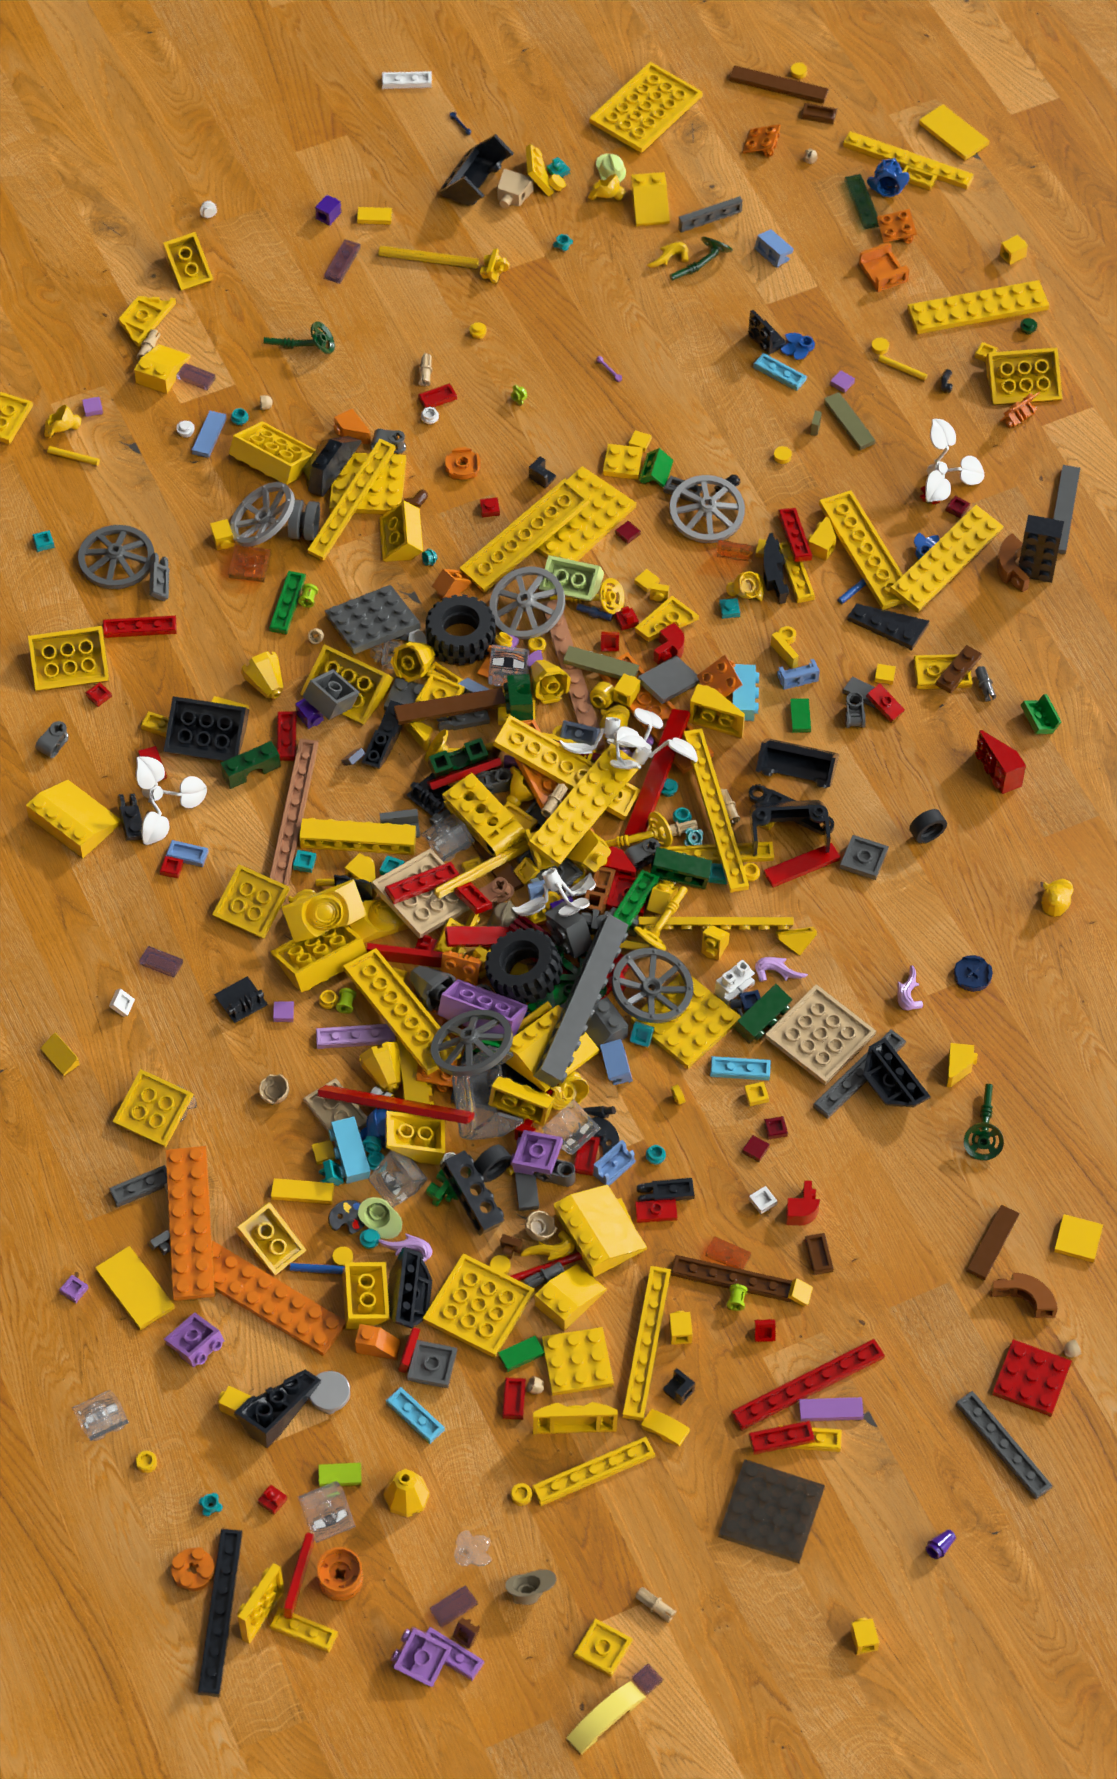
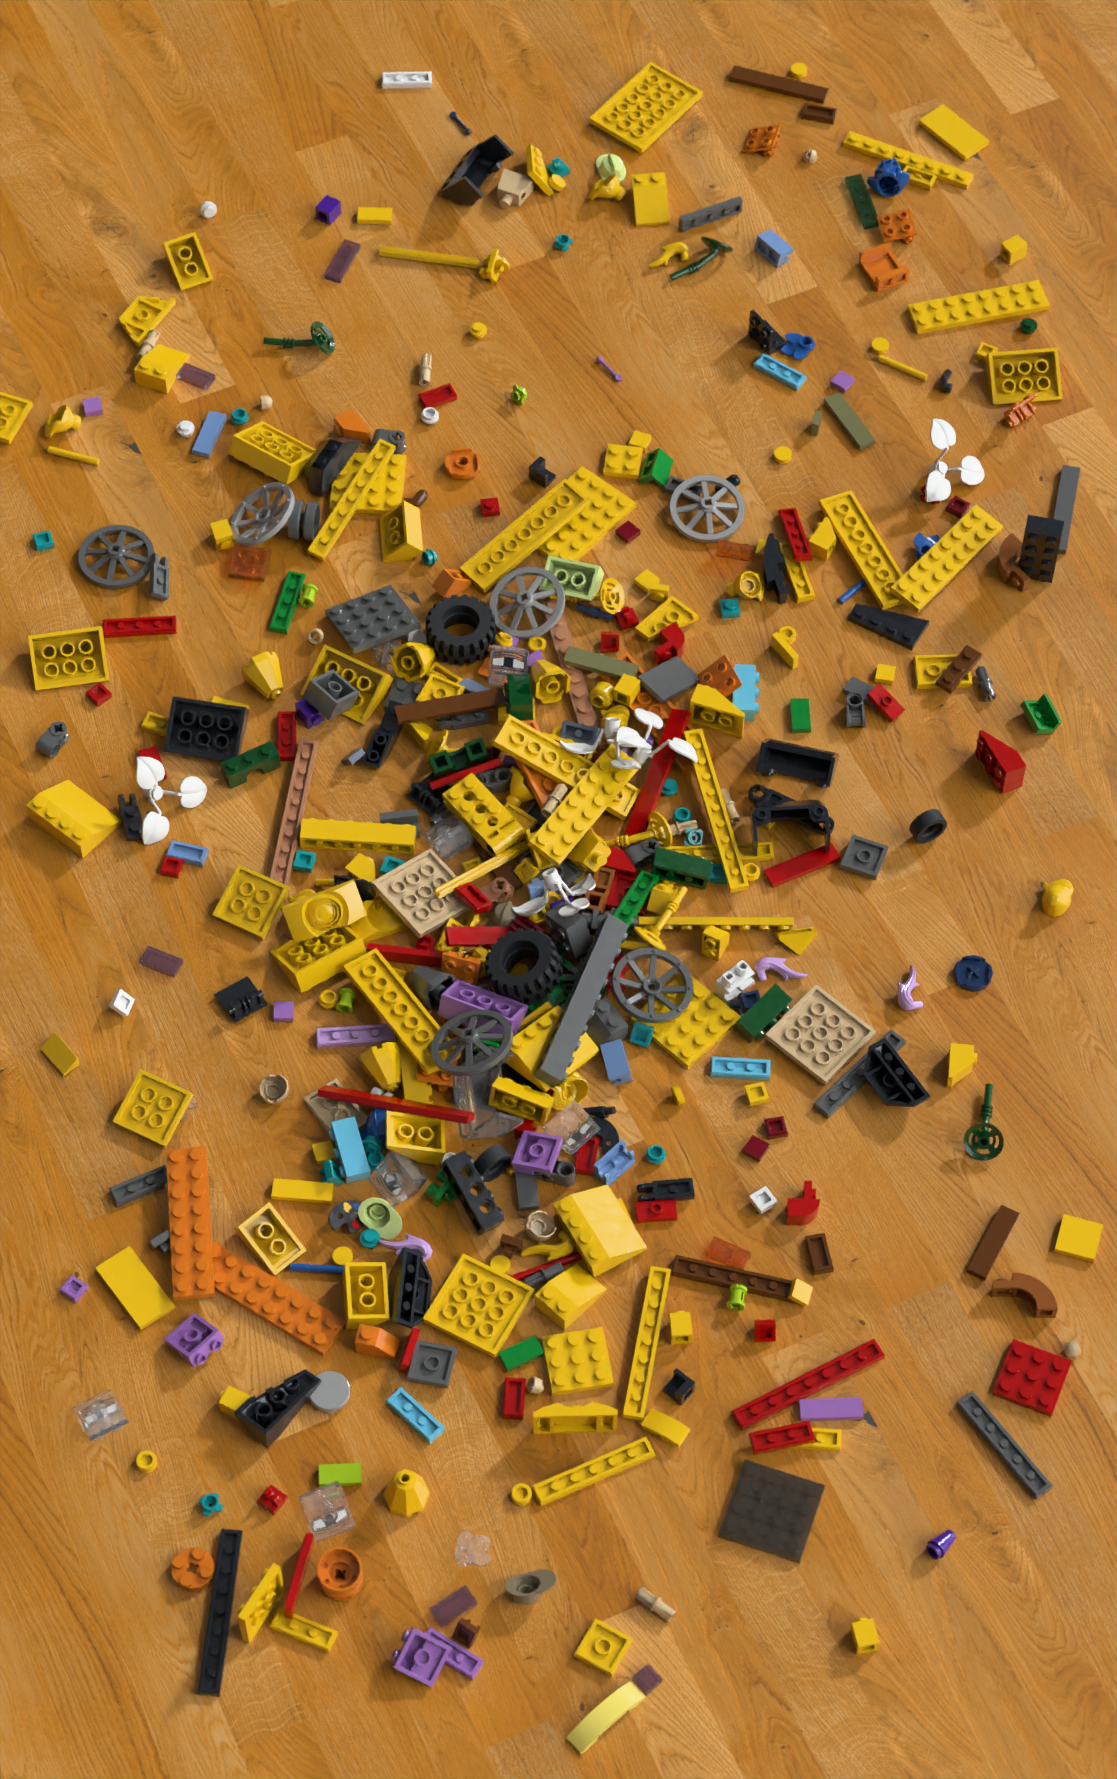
red tile [384,862,460,904] -> none
medium blue hinge [777,659,820,690] -> none

